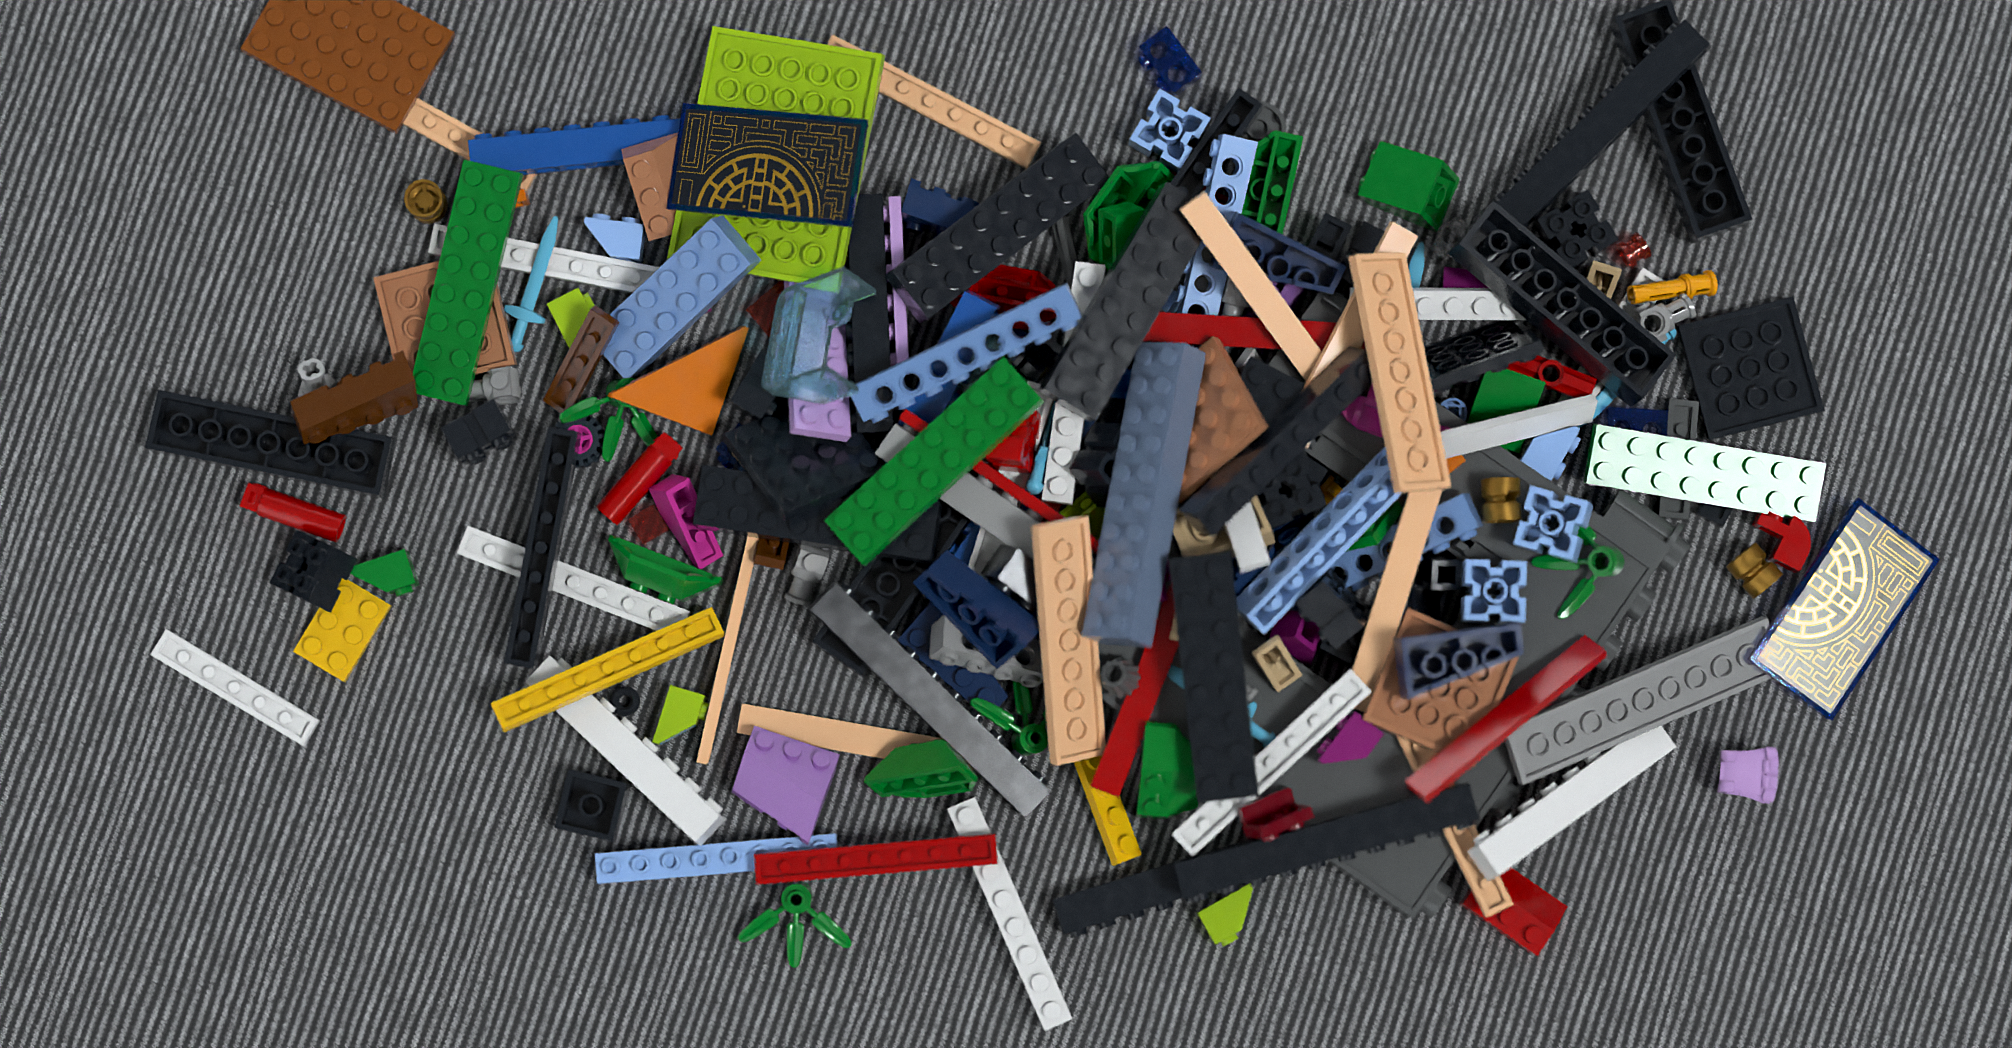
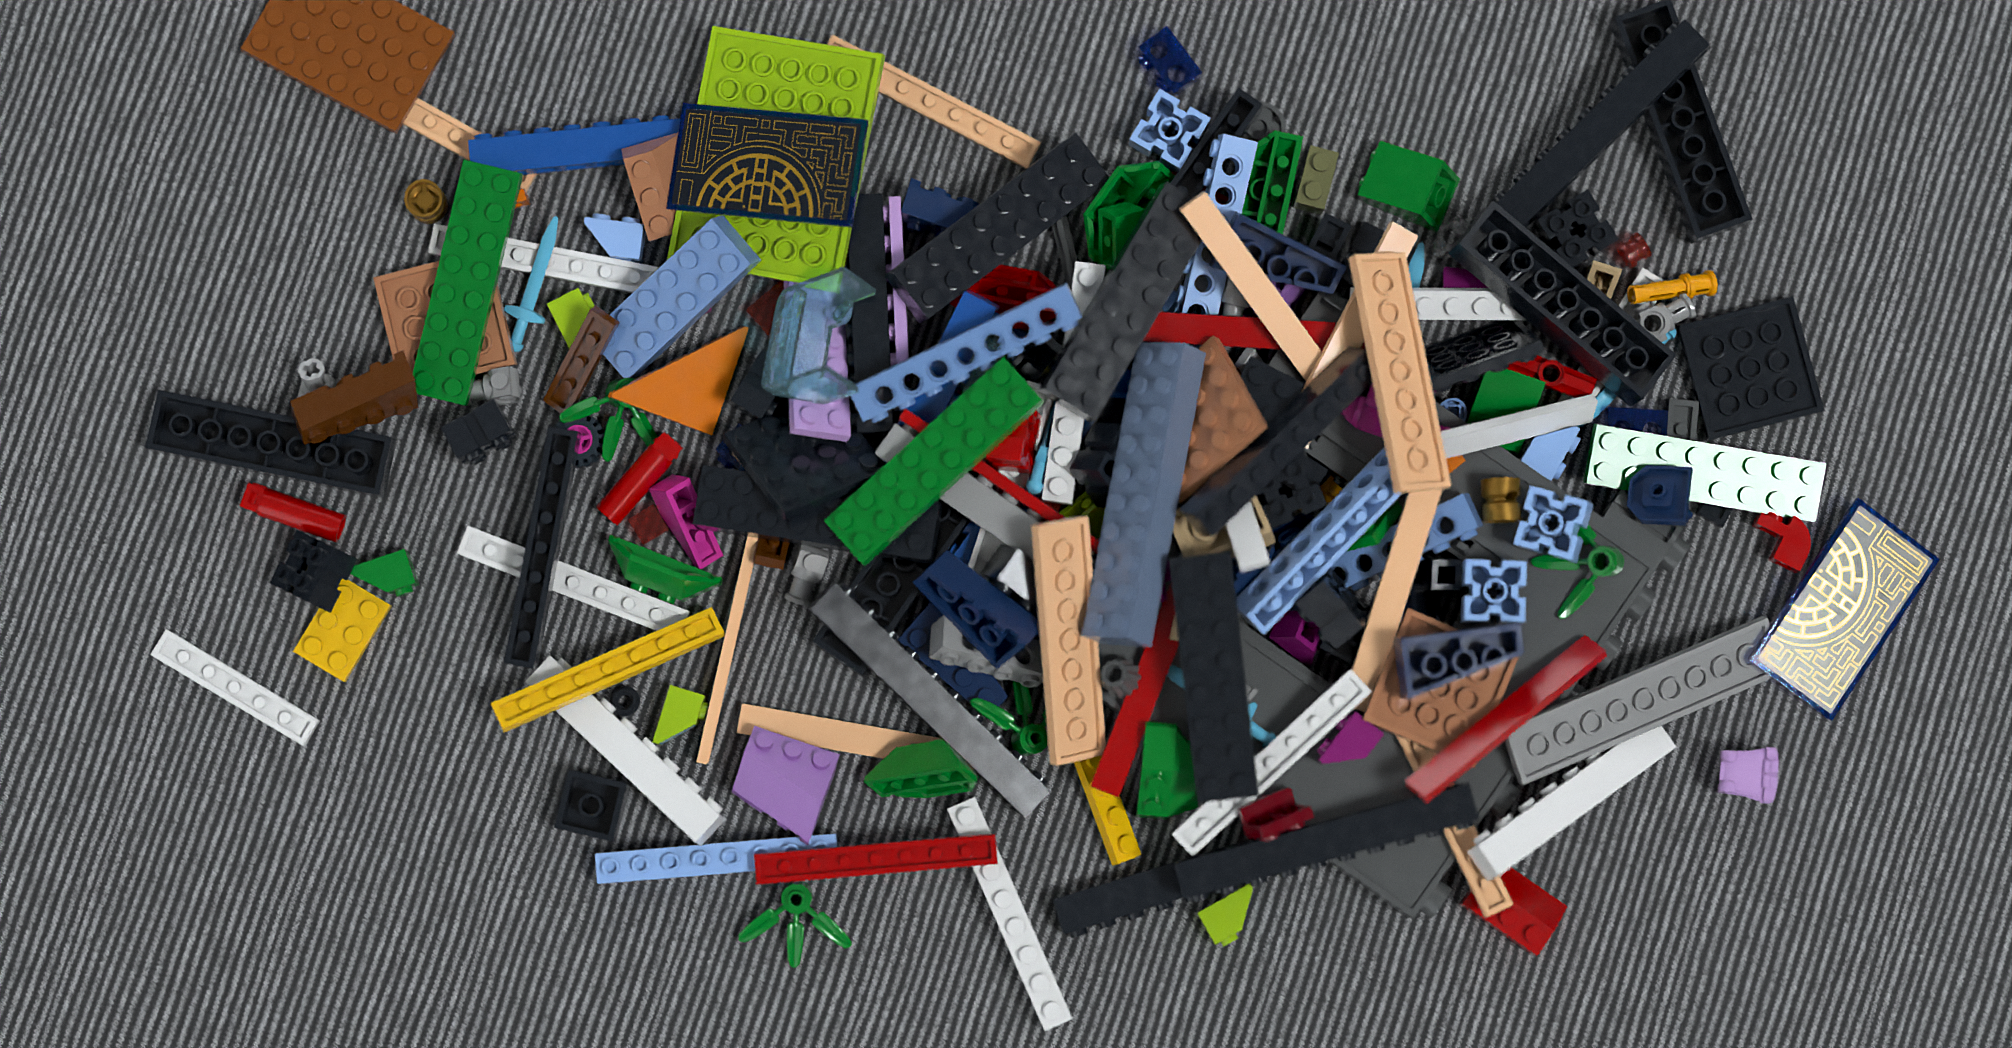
tan slope [1250,635,1302,693] -> none
pearl gold wheel [1726,542,1783,599] -> none
none -> olive brick [1293,145,1339,215]
none -> dark blue piece [1627,465,1693,526]

